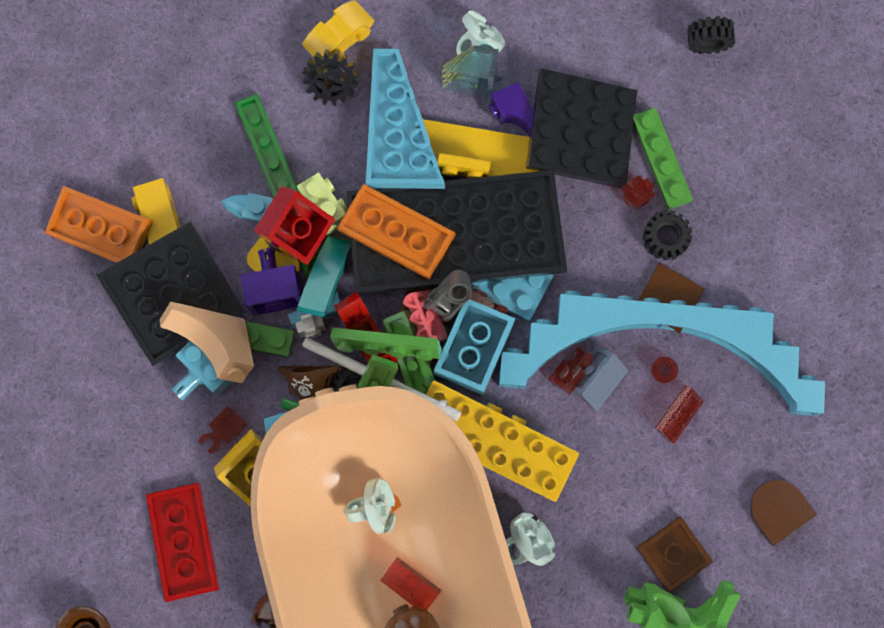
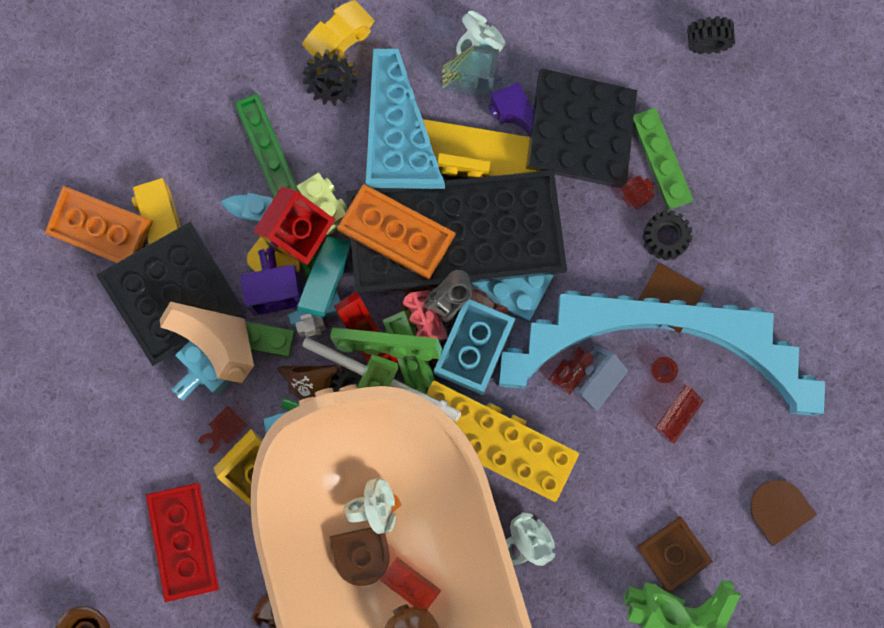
none -> reddish brown tile [329,527,390,586]

